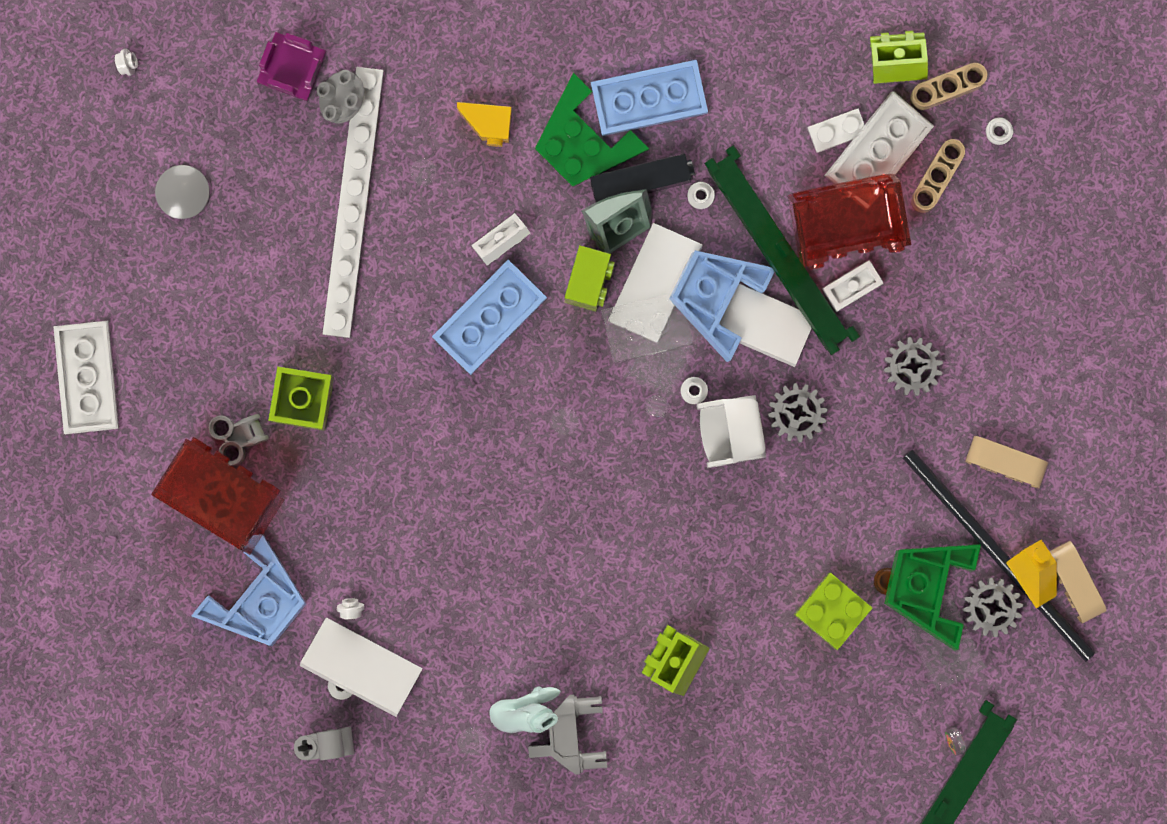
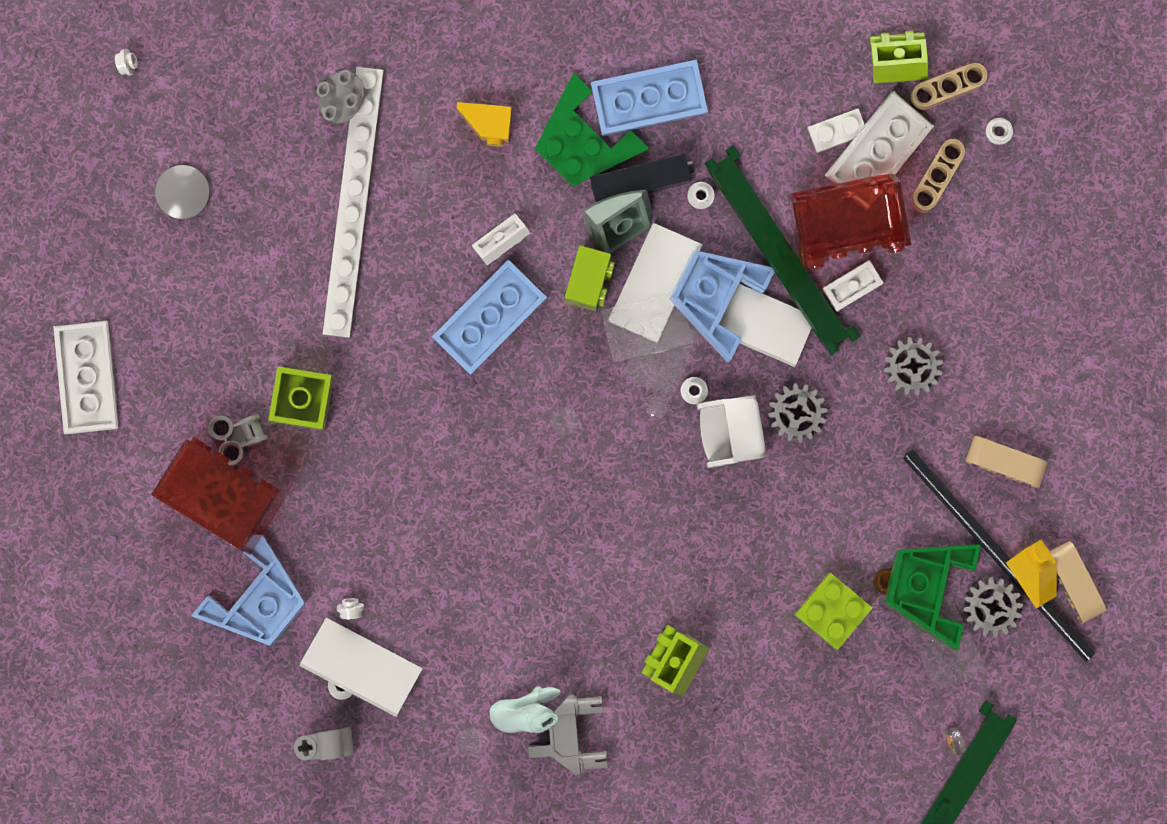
magenta panel [256,32,327,102] -> none

